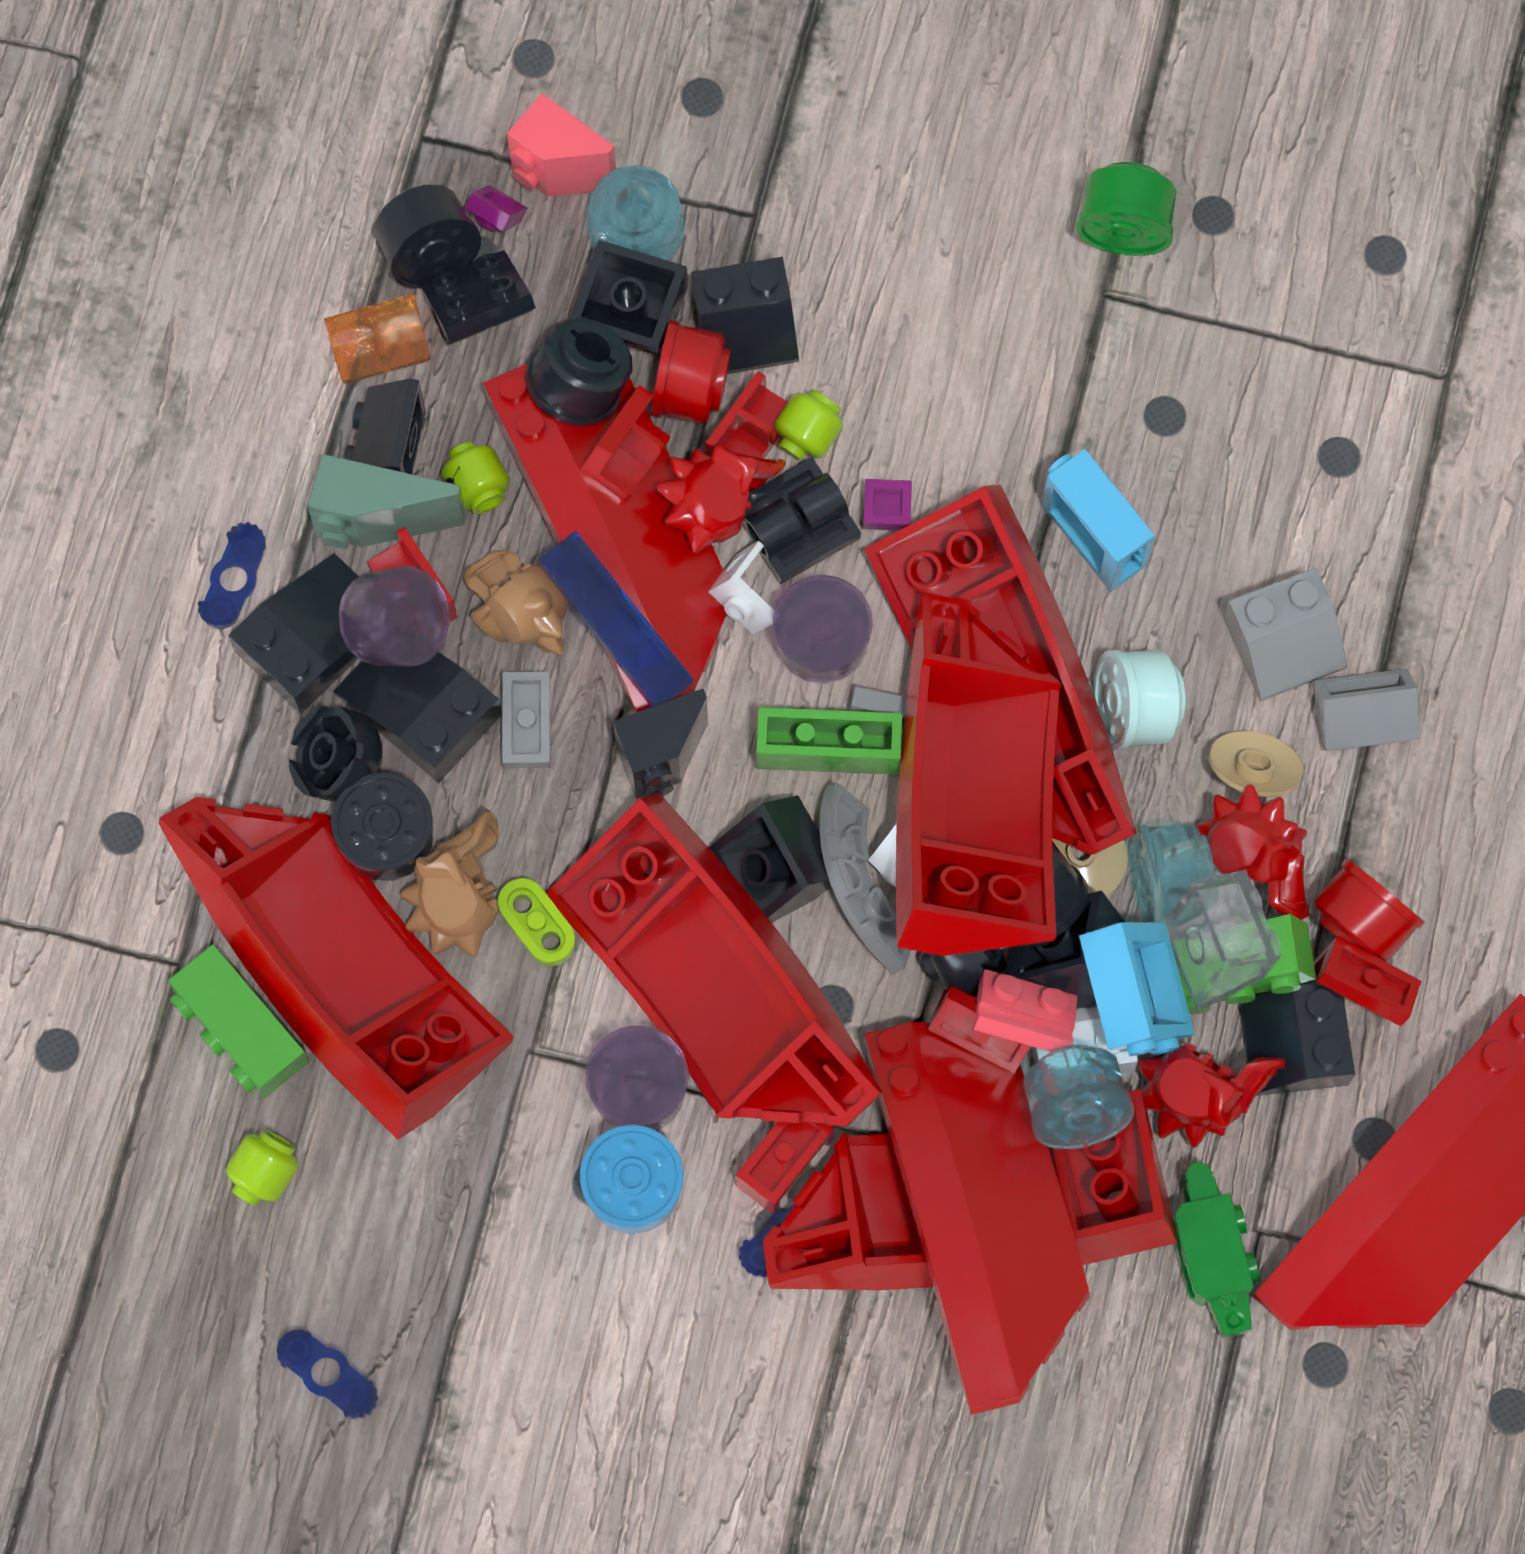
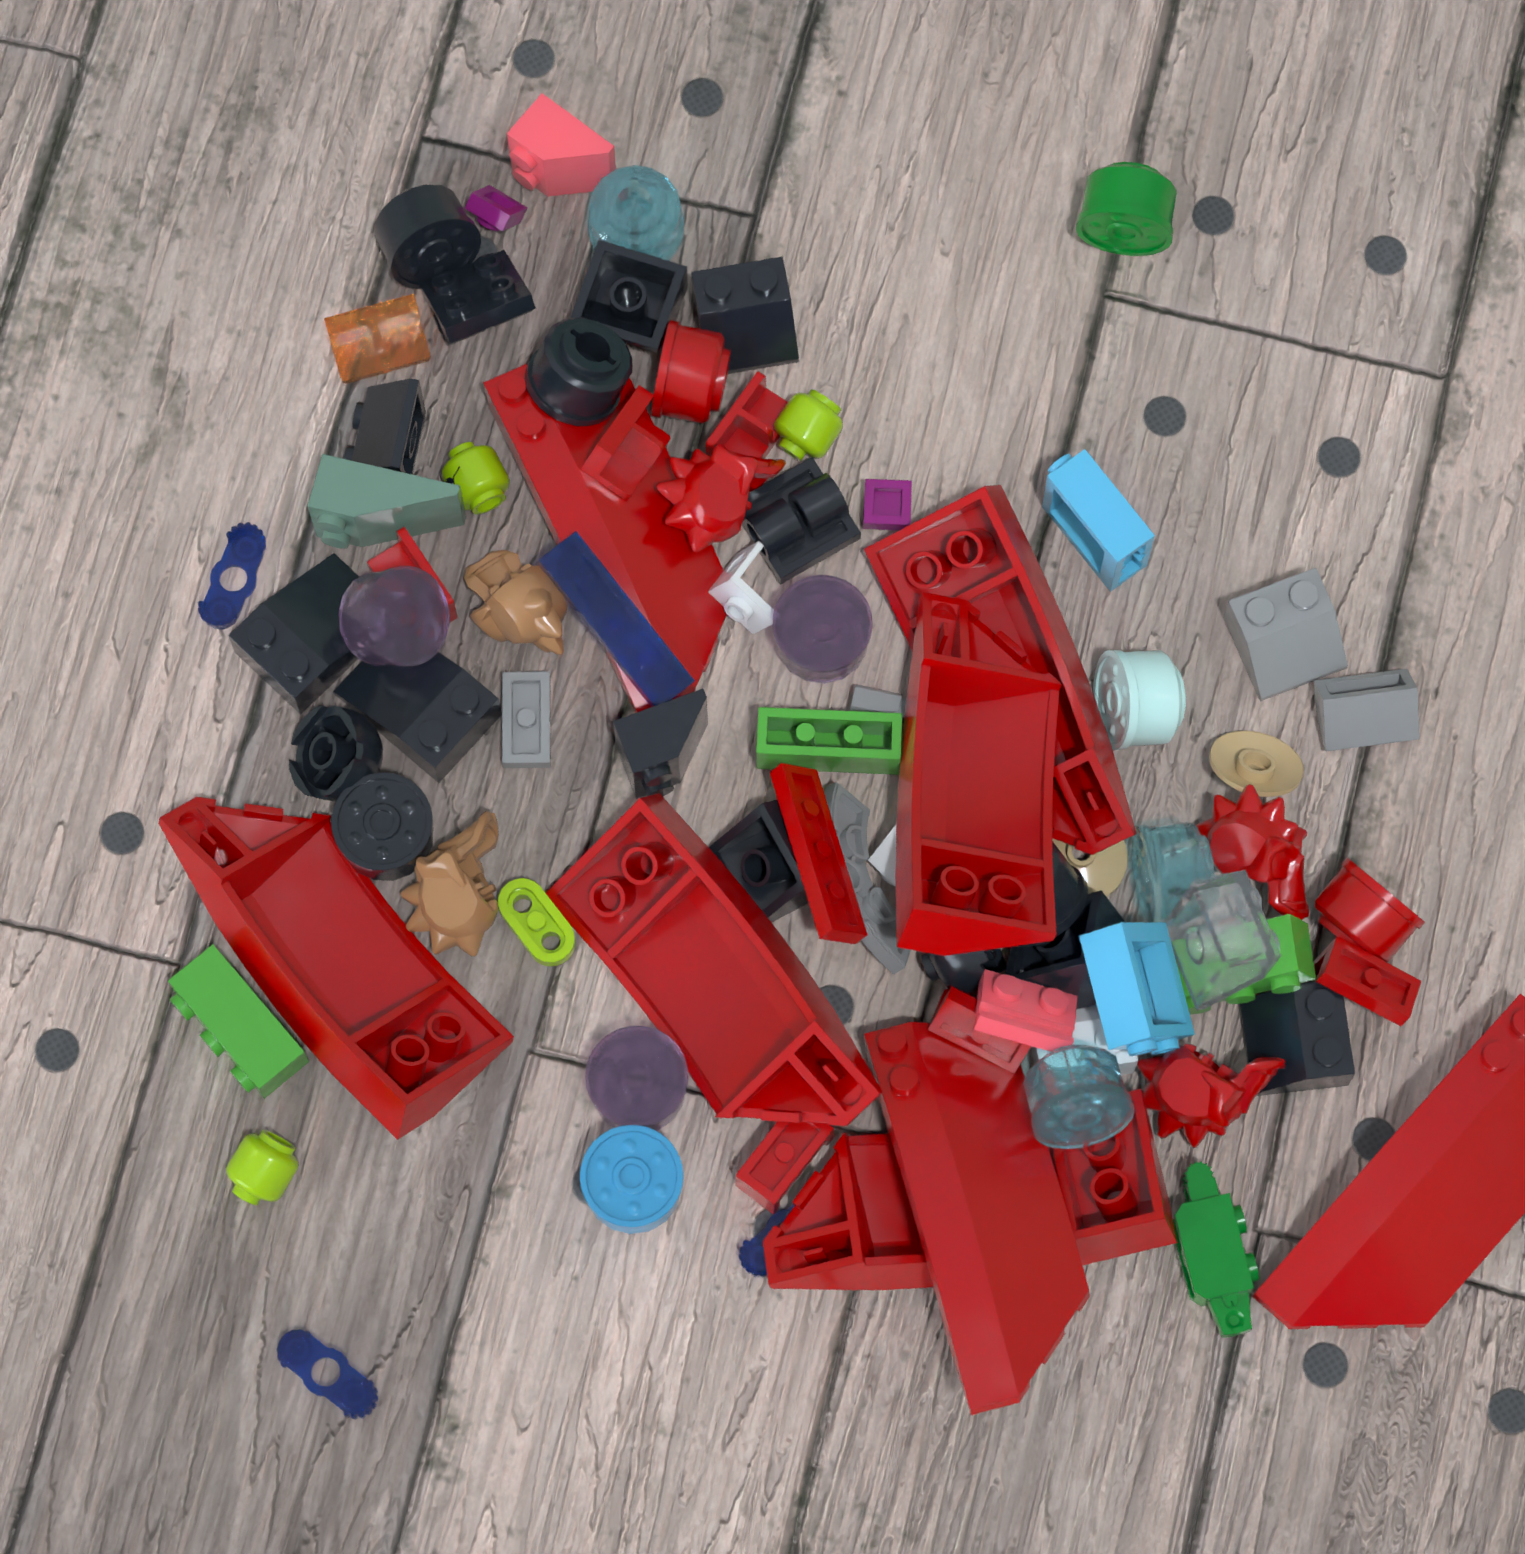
none -> red plate [770,763,868,945]

